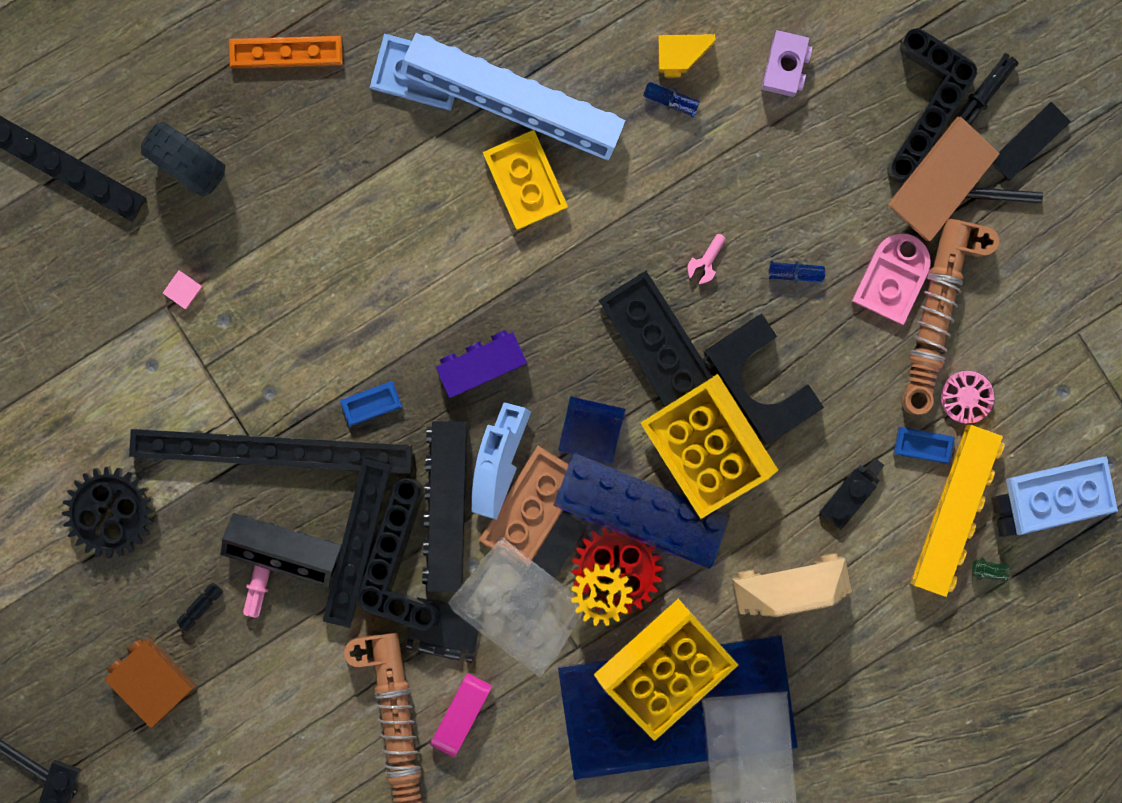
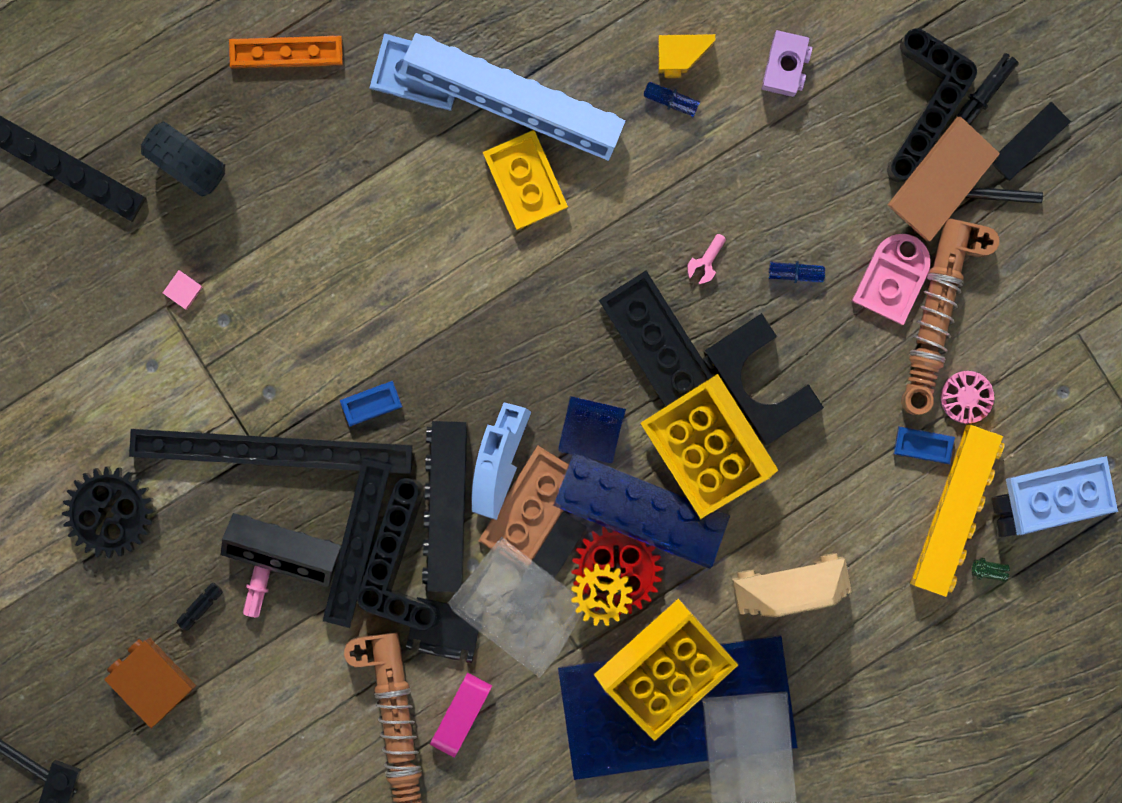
dark purple brick [436,330,528,398] -> none
black hinge [819,458,884,530] -> none

